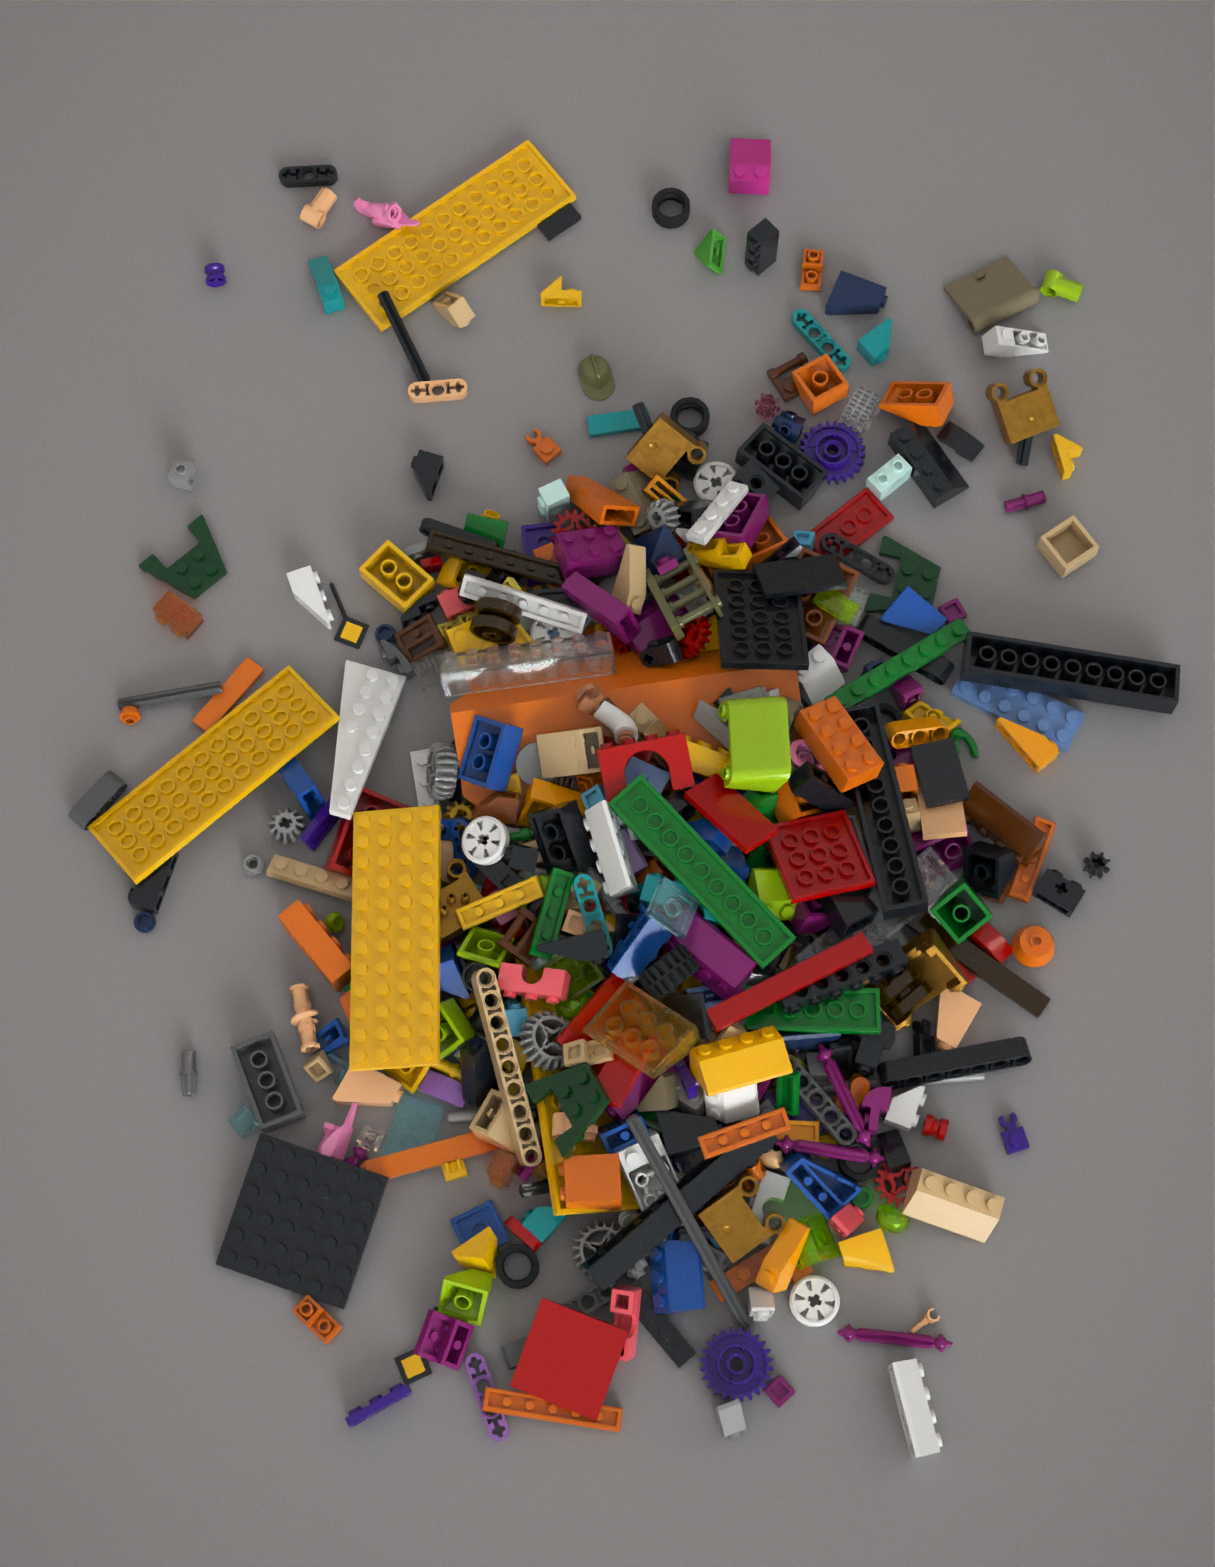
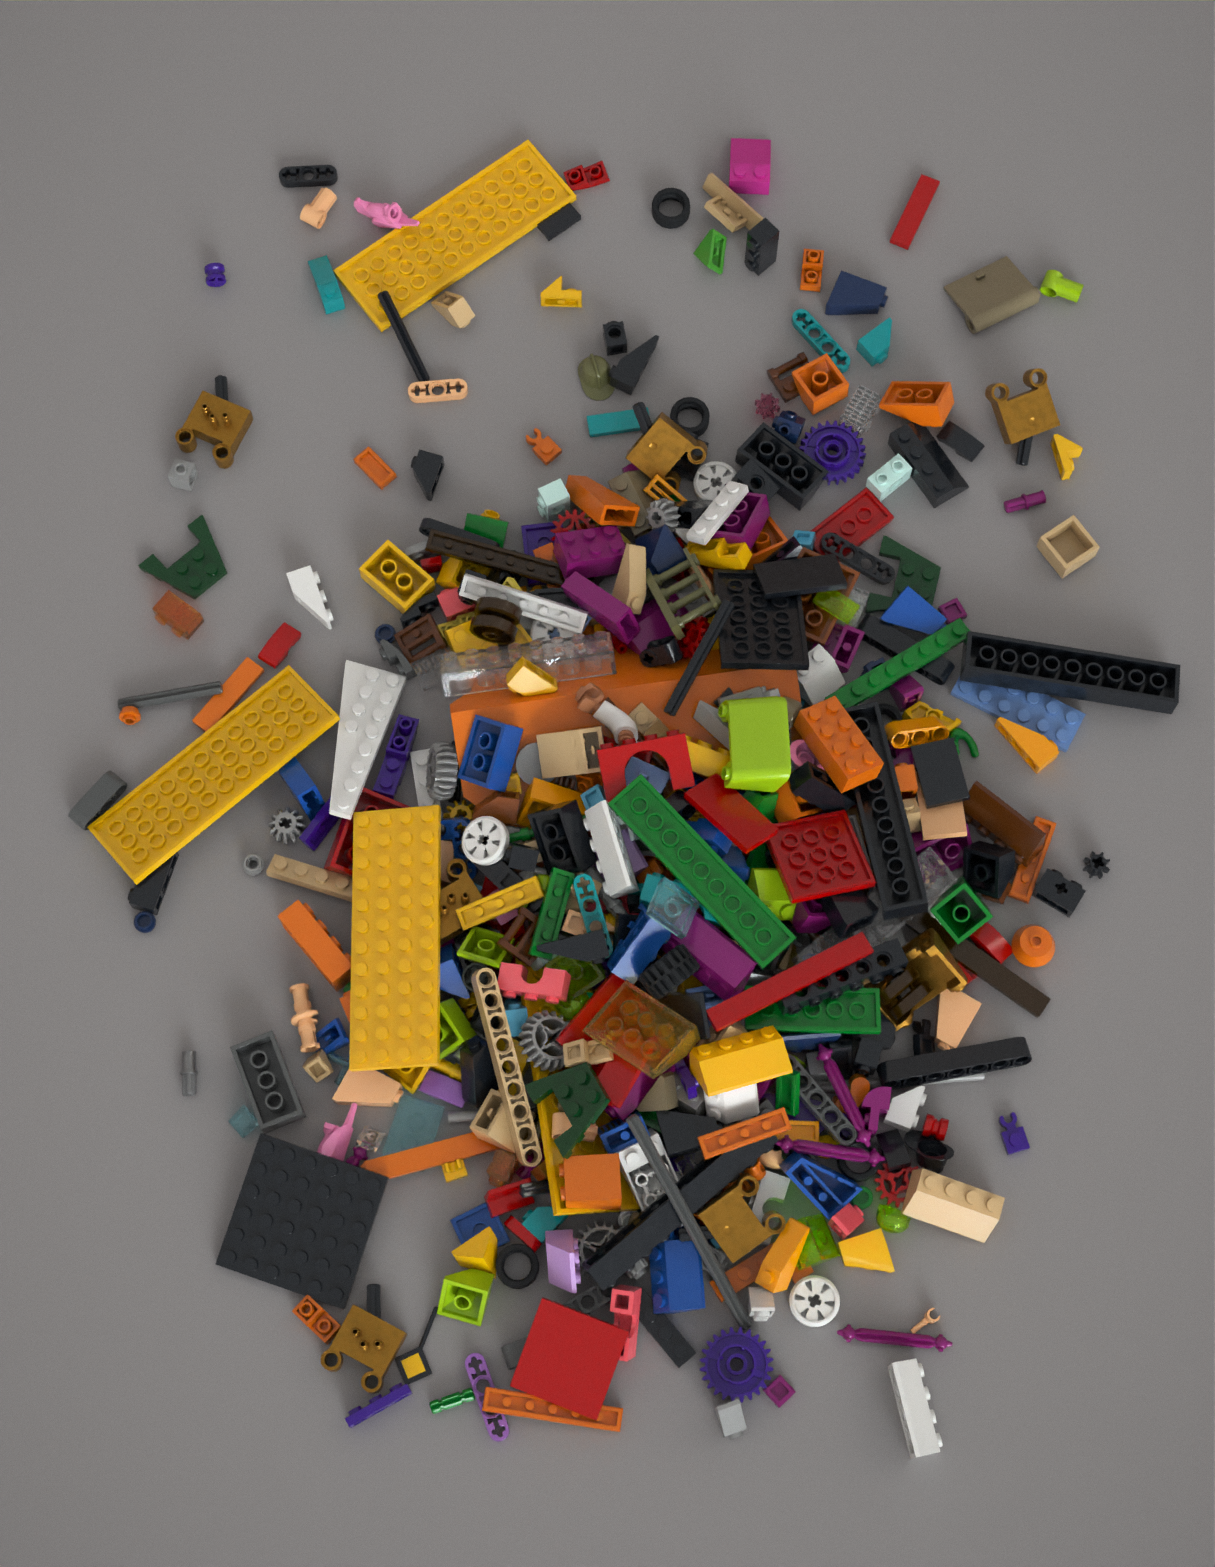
lime plate [325,911,345,932] -> none
piece [329,582,369,650] -> none
magenta brick [413,1309,475,1371] -> none
magenta plate [654,555,680,576] -> none
white slope [982,326,1049,358] -> none
none -> pearl gold piece [175,375,253,469]
none -> red slope [258,622,301,668]
none -> pearl gold piece [321,1284,407,1394]
none -> orange tile [353,446,397,490]
none -> dark purple slope [373,714,419,800]
none -> green axle [429,1388,475,1414]
none -> red panel [484,1178,535,1218]
none -> yellow slope [506,656,558,696]
none -> lavender slope [545,1229,581,1293]
none -> red slope [563,161,610,191]
none -> black brick [603,321,627,356]
none -> black slope [608,335,659,395]
none -> black axle [664,599,735,716]
none -> tan bracket [703,173,764,233]
none -> red tile [890,174,940,250]
none -> black piece [904,1130,954,1173]

